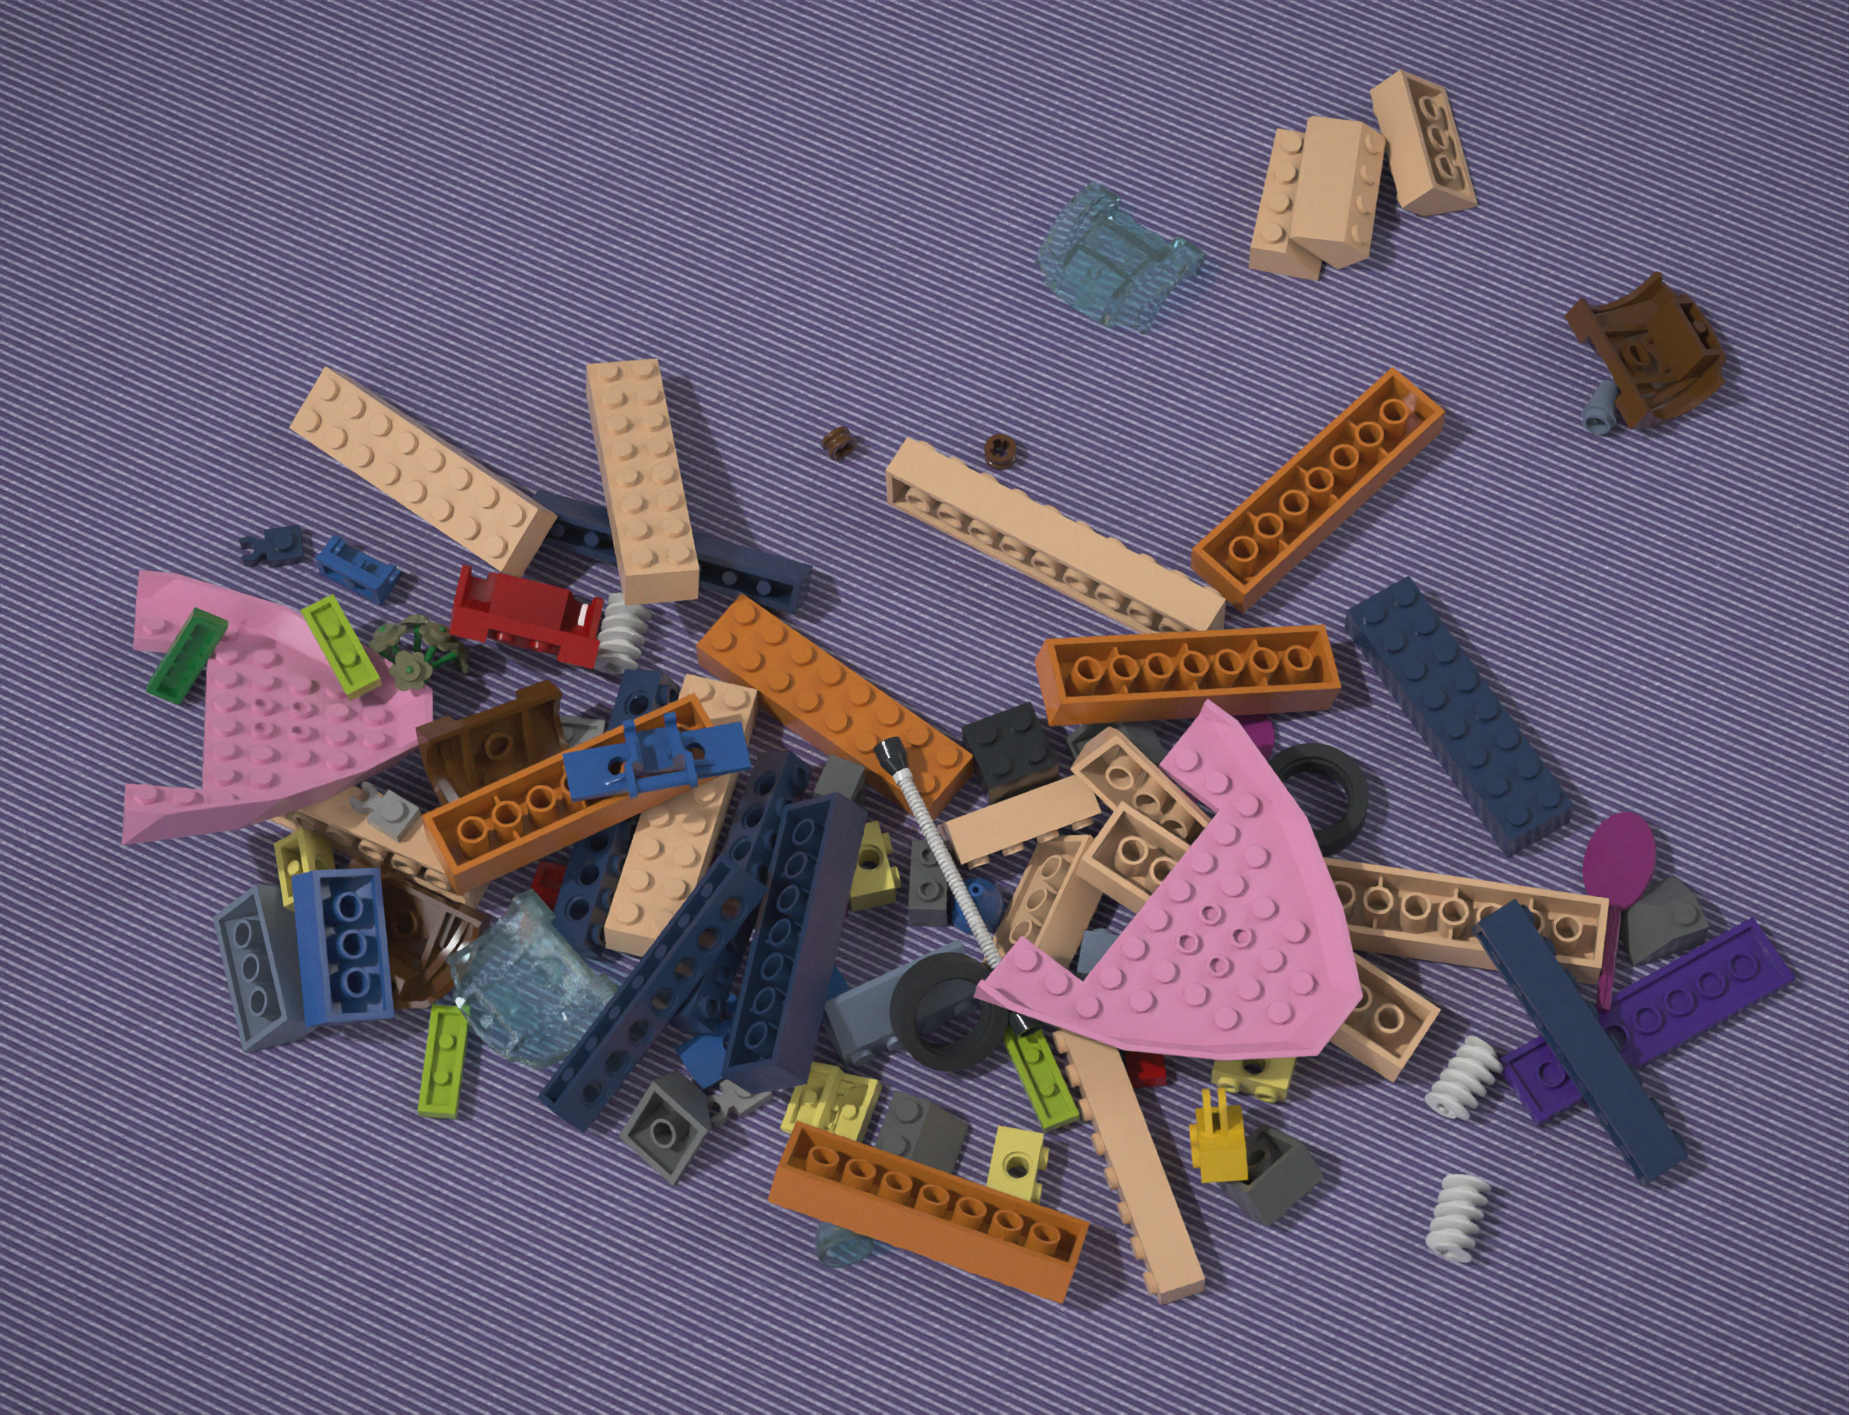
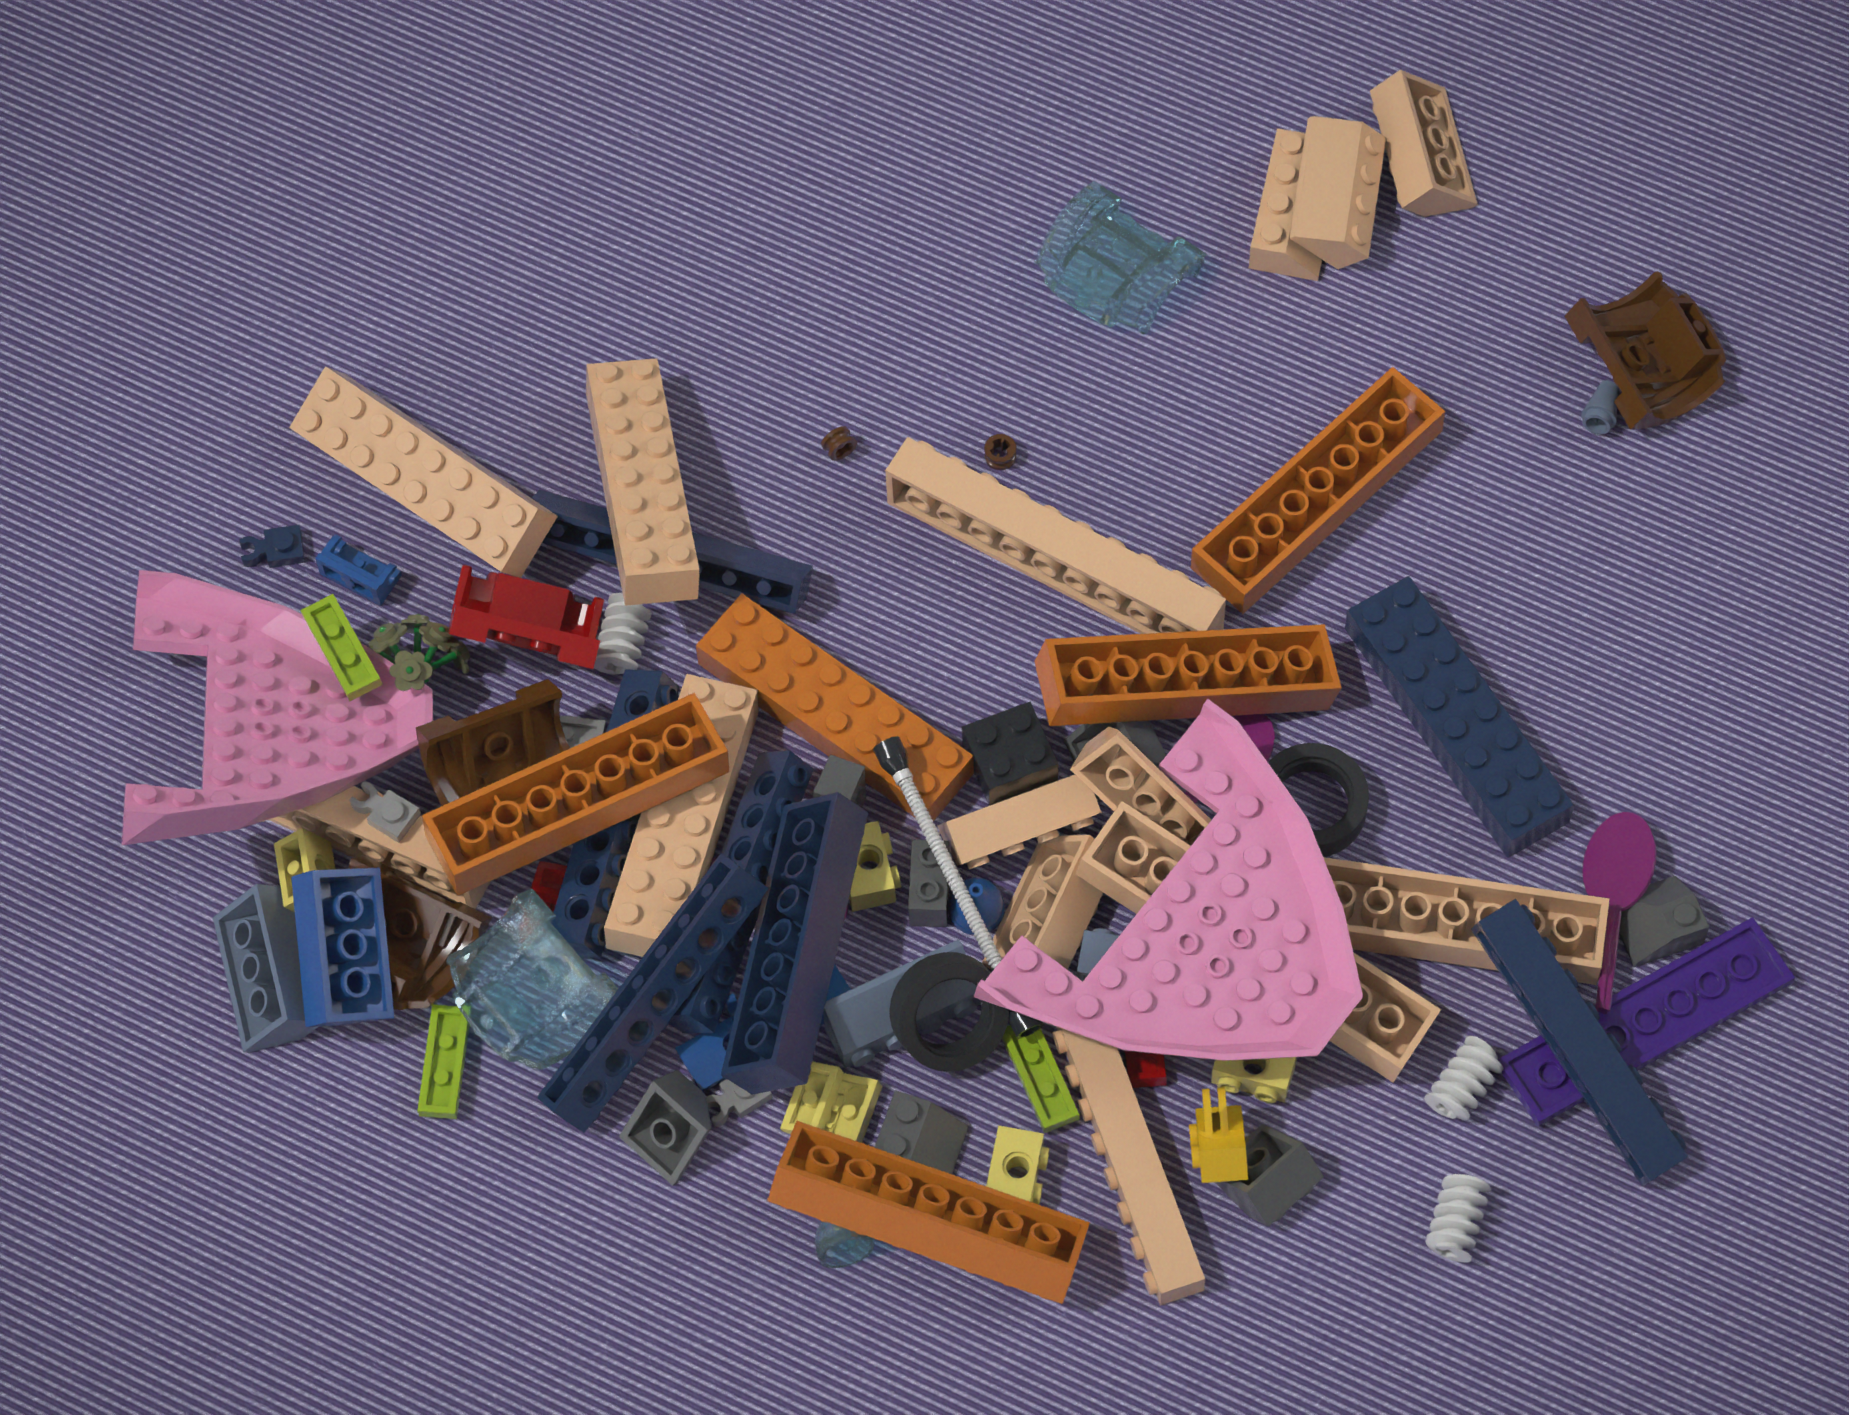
green plate [146,607,228,706] -> none
blue piece [562,711,751,802] -> none

